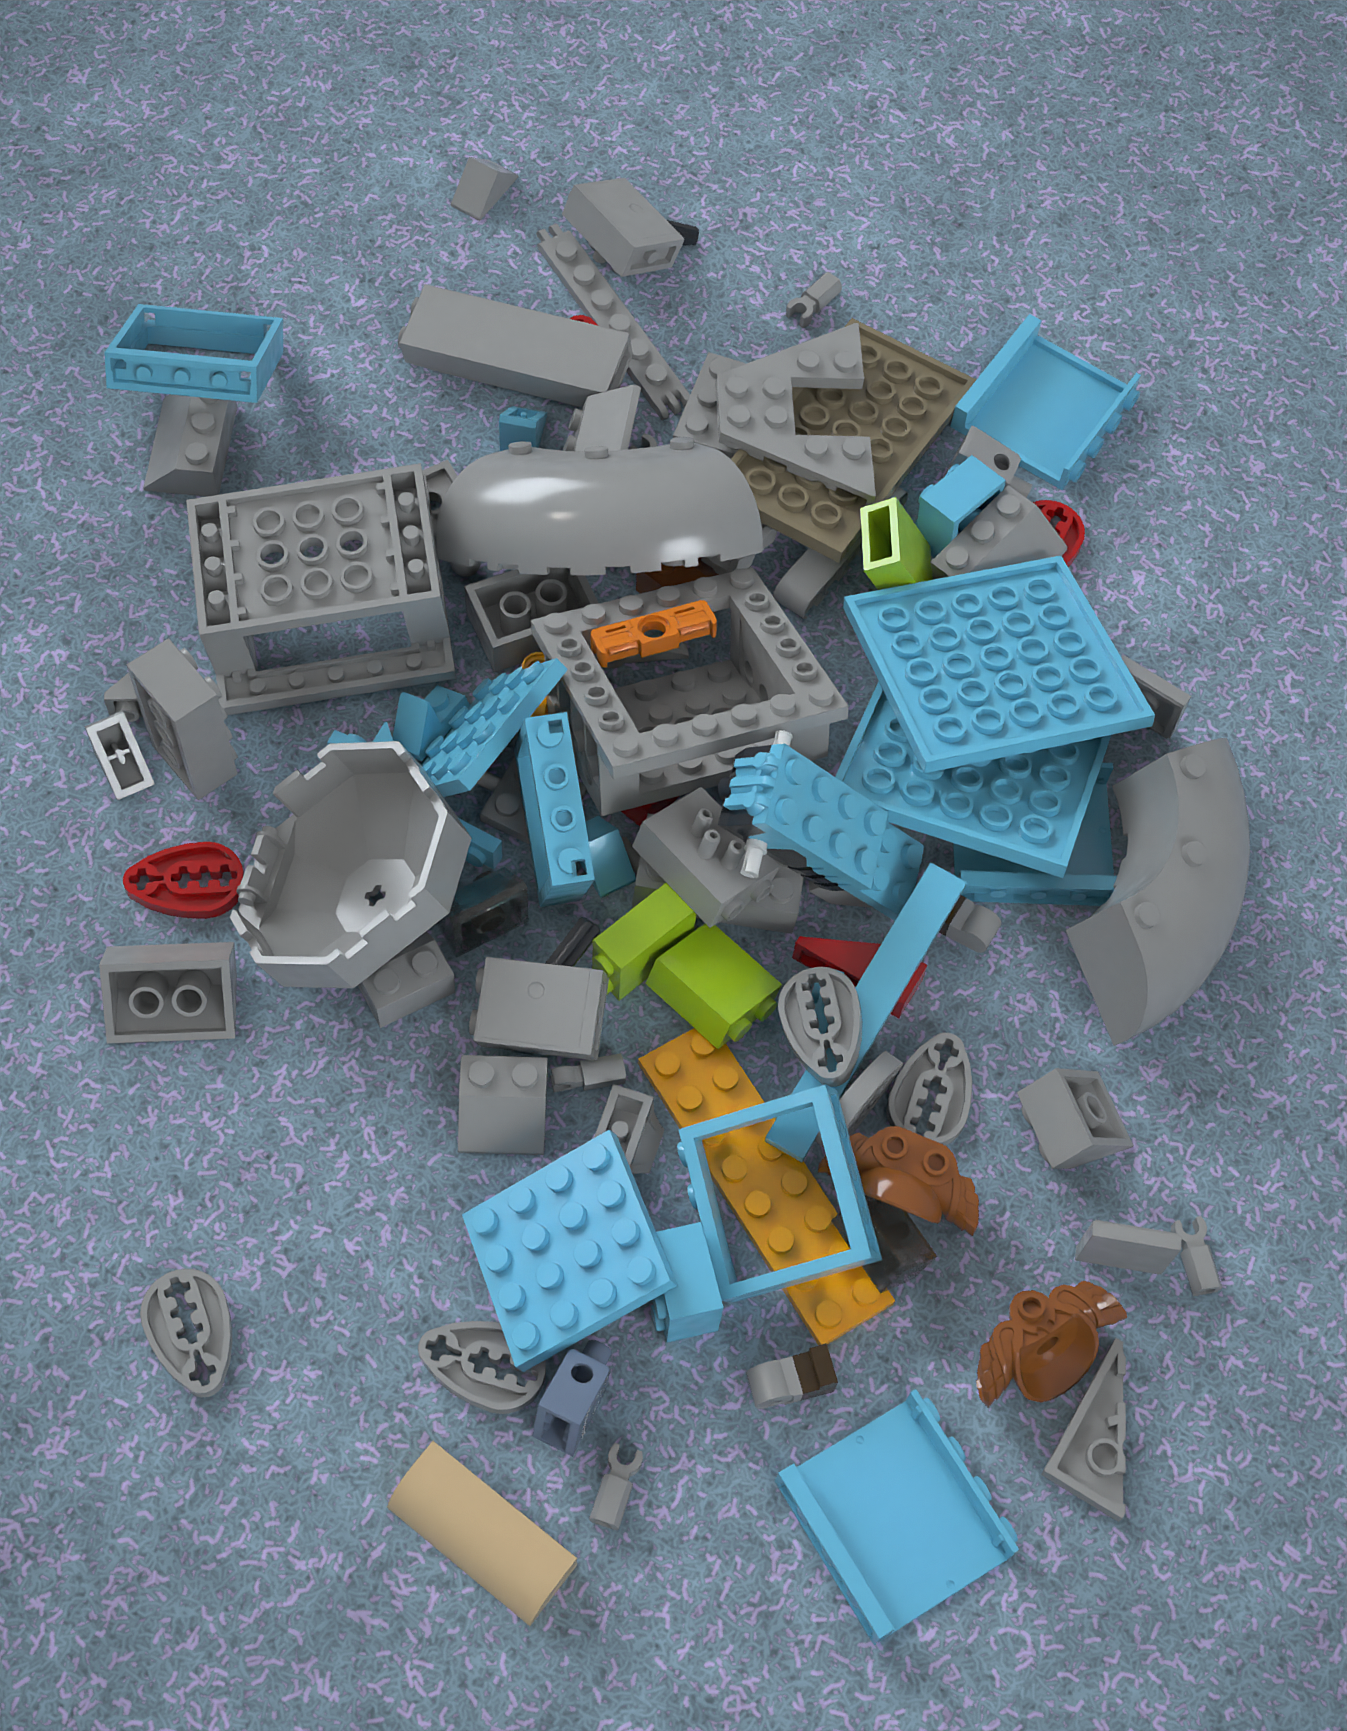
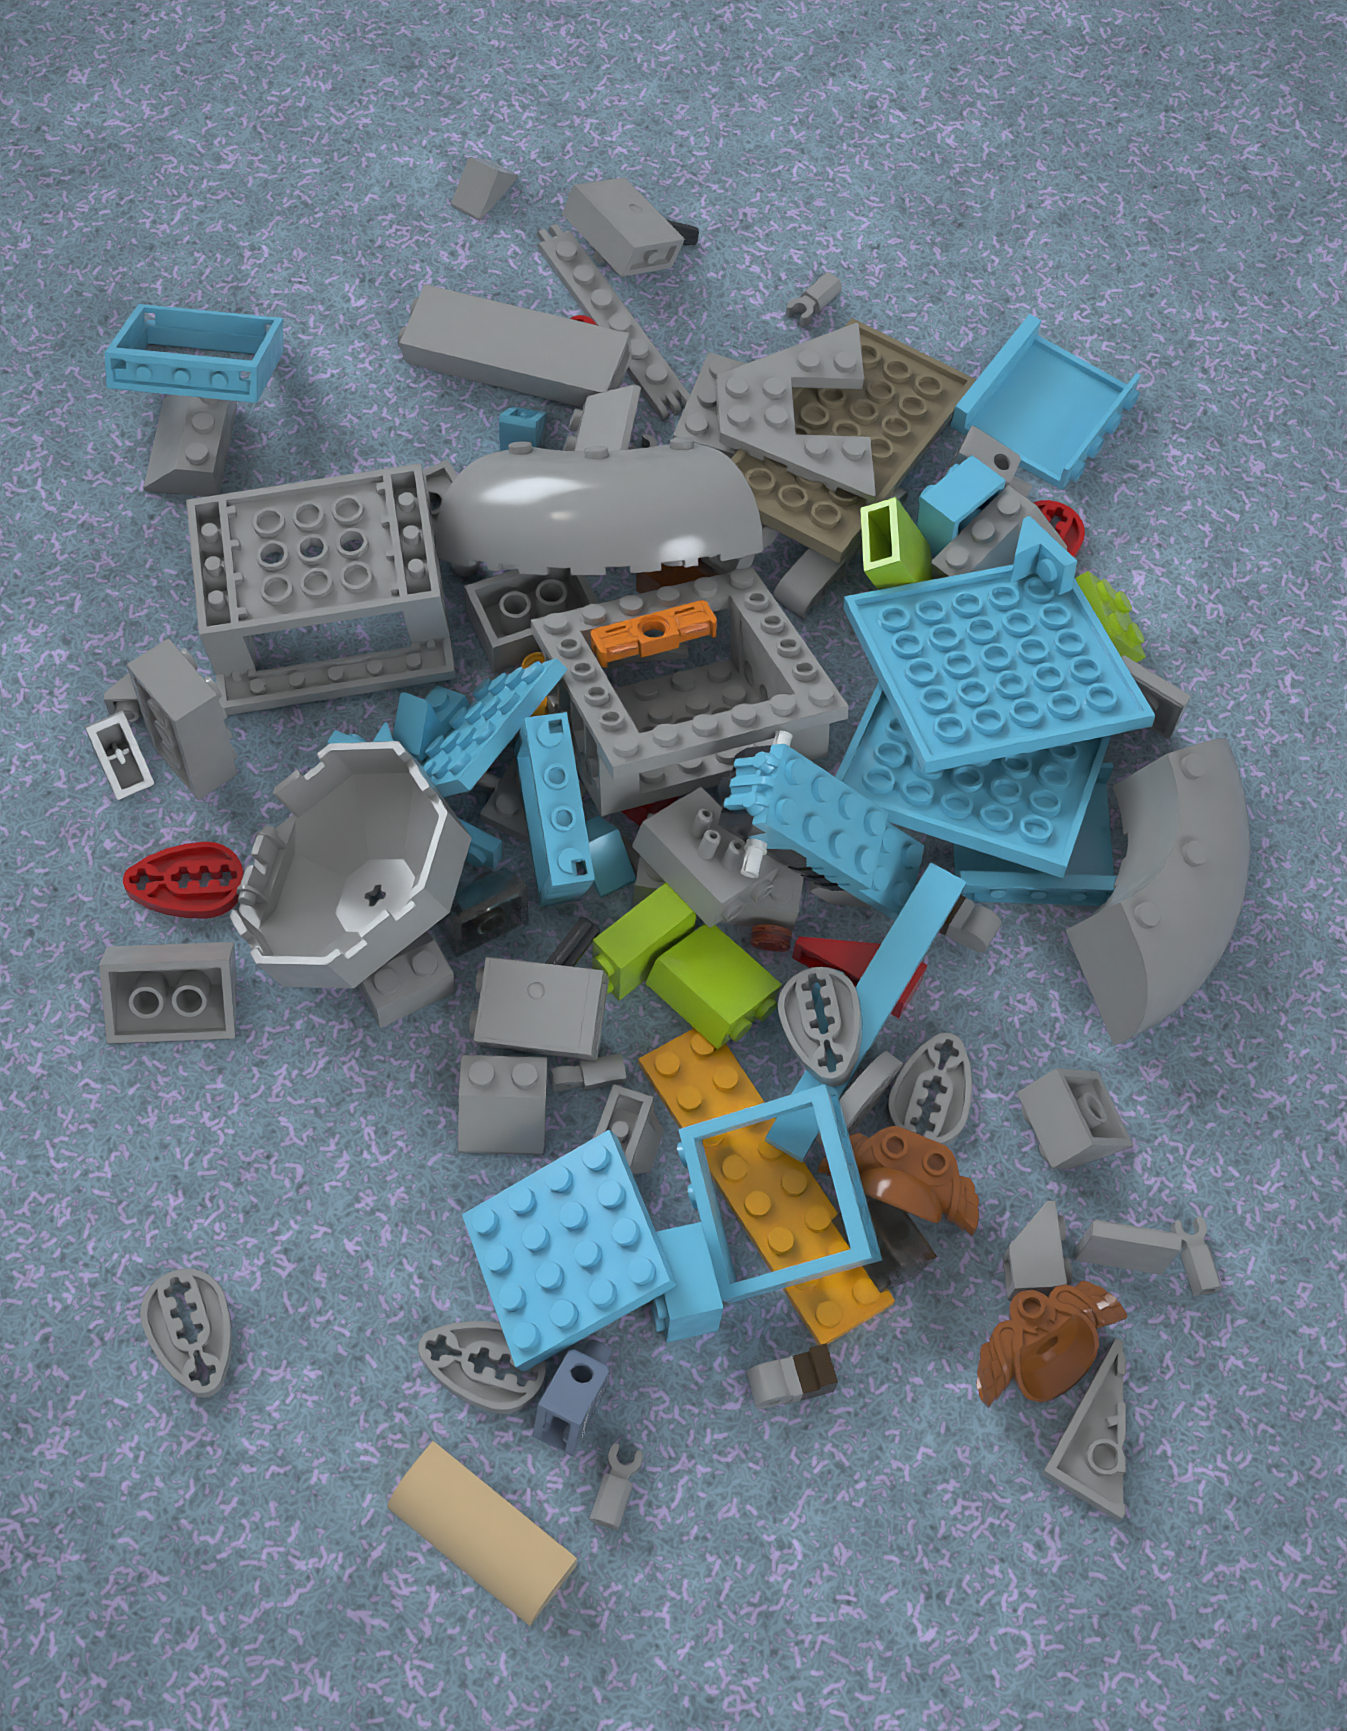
medium azure panel [774,1389,1019,1645] -> none
none -> clear red tile [750,924,792,952]
none -> light grey slope [1002,1201,1072,1300]
none -> medium azure slope [1011,516,1077,595]
none -> lime plate [1075,571,1146,662]

